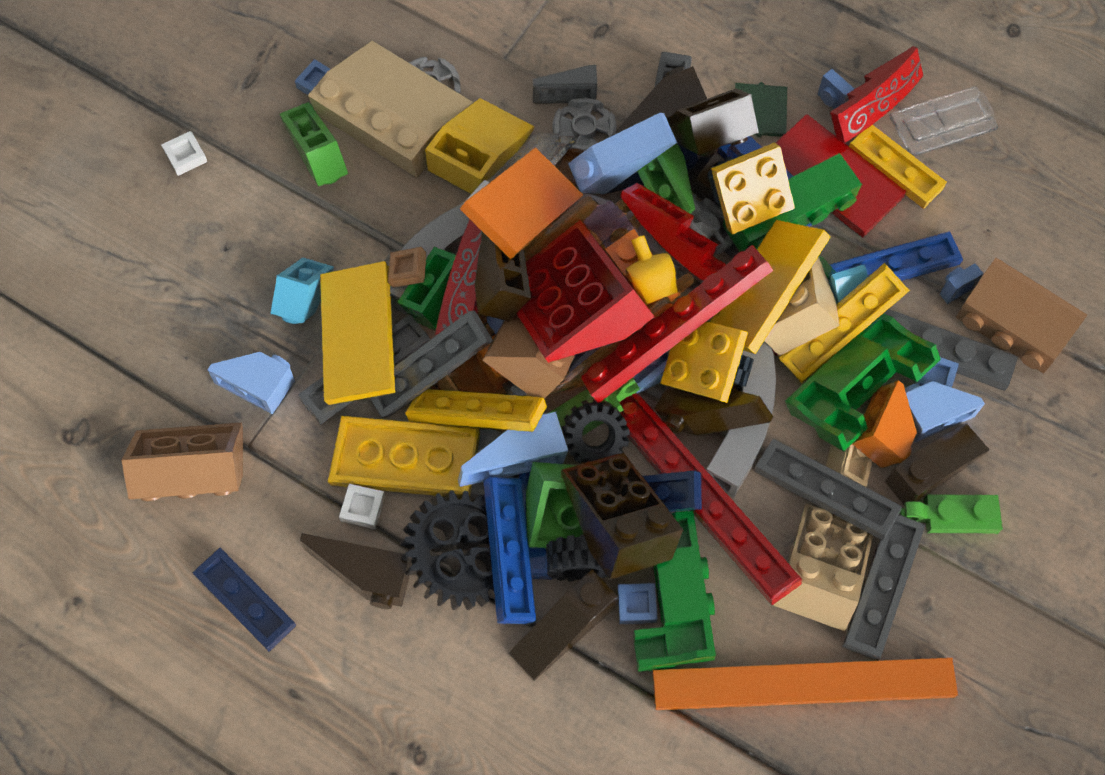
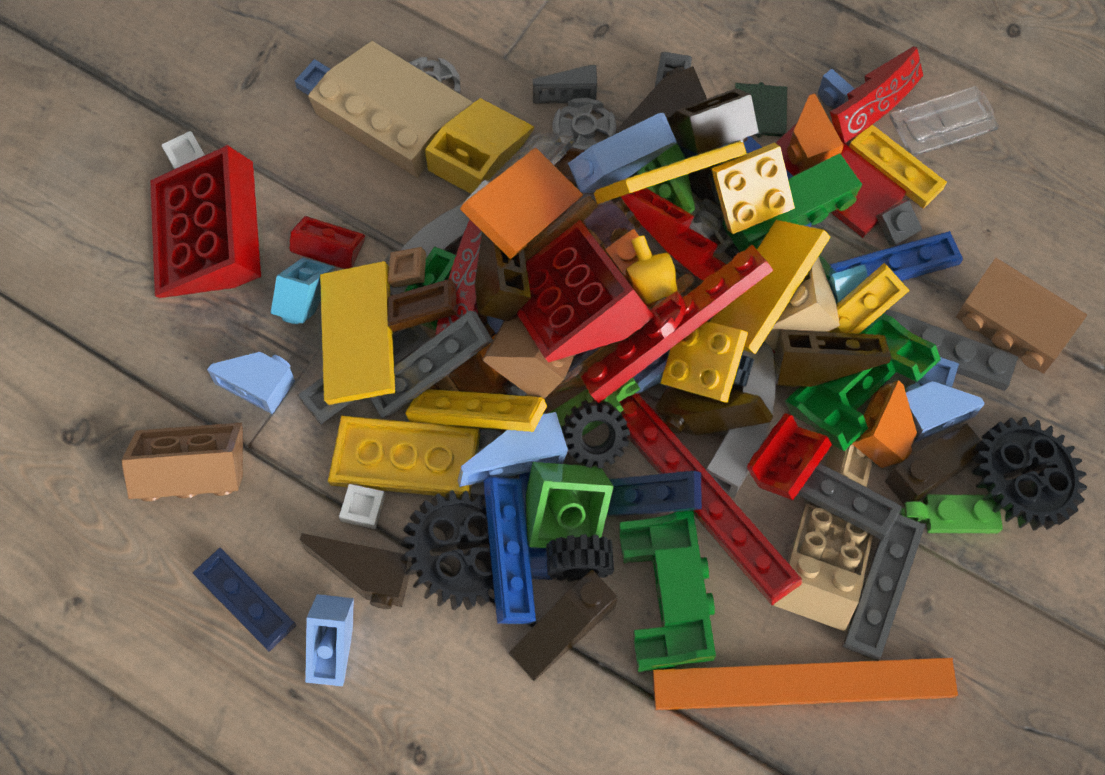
bright green slope [280,102,348,187] -> none
dark brown slope [561,452,683,580] -> none
medium blue plate [617,583,657,624] -> none
medium blue plate [940,263,984,304] -> none
none -> red slope [150,145,261,298]
none -> red slope [289,216,366,269]
none -> light blue slope [305,594,354,686]
none -> reddish brown tile [388,279,457,332]
none -> yellow tile [594,141,747,204]
none -> red tile [650,291,686,338]
none -> red bracket [747,413,832,500]
none -> dark brown slope [774,330,891,387]
none -> orange slope [787,93,844,172]
none -> dark grey plate [876,200,922,245]
none -> black gear [972,417,1087,531]

